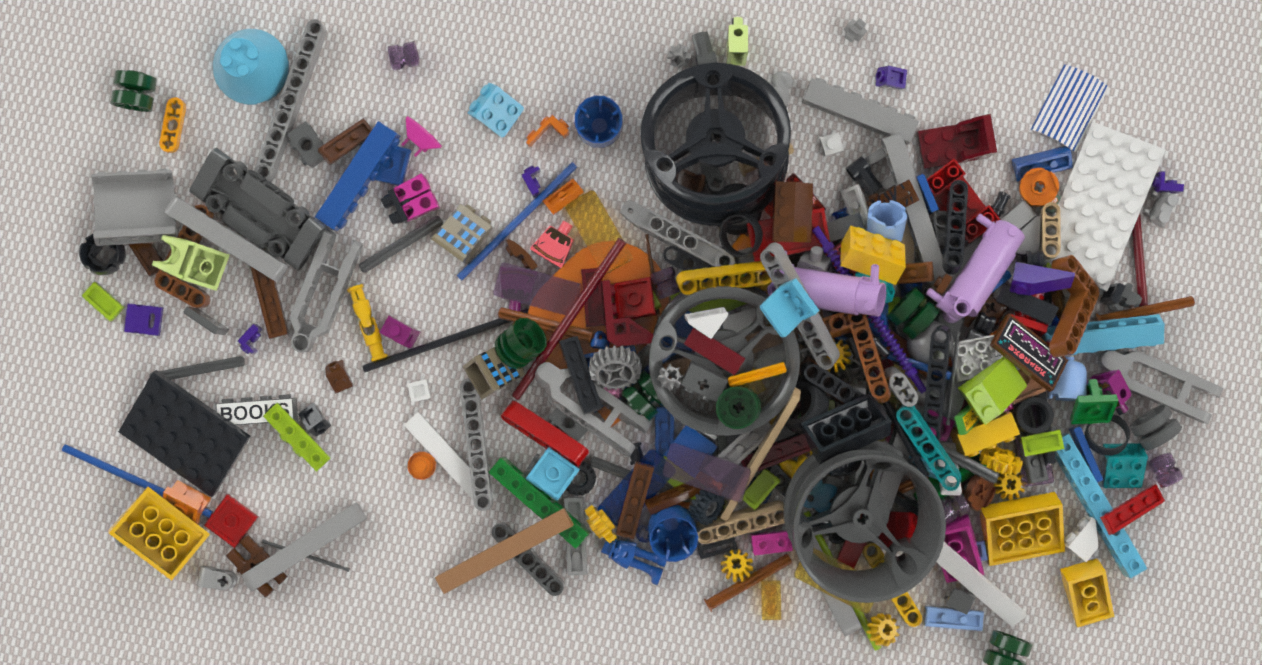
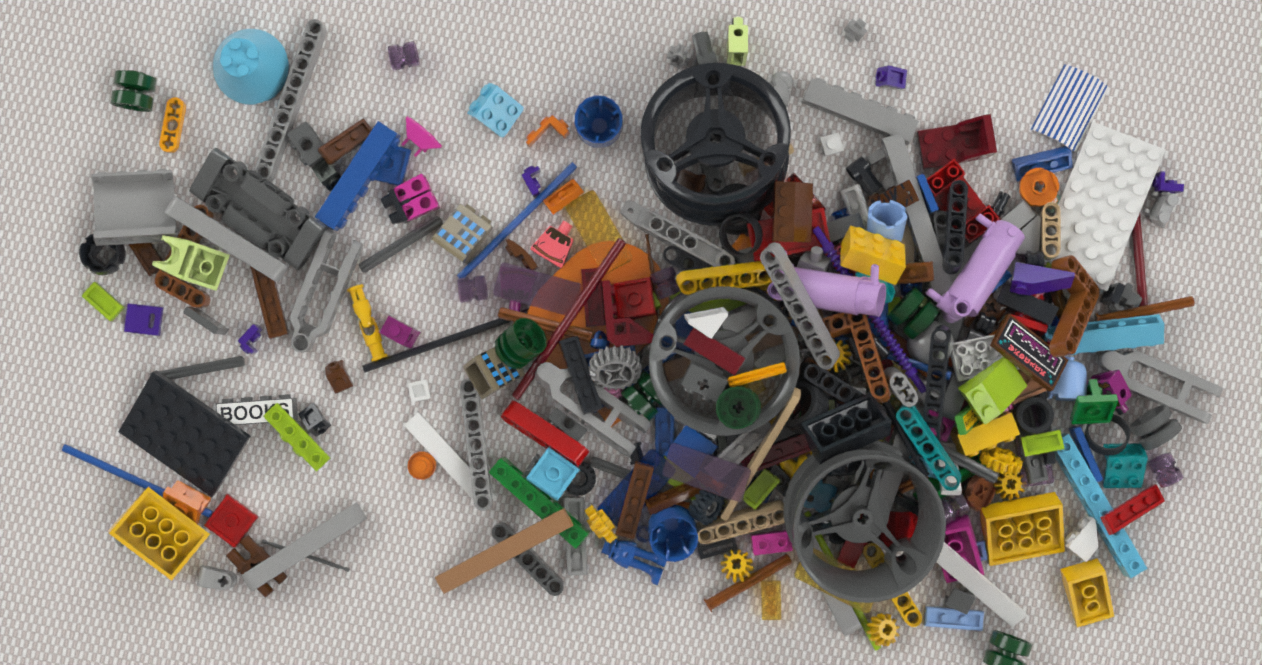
light grey gear [657,364,683,391] -> none
medium azure bracket [760,278,820,338] -> none
reddish brown plate [933,274,953,295] -> none
dark grey piece [946,331,960,425] -> none
none -> pearl dark grey bracket [312,159,341,191]
none -> clear purple wheel [457,275,488,303]

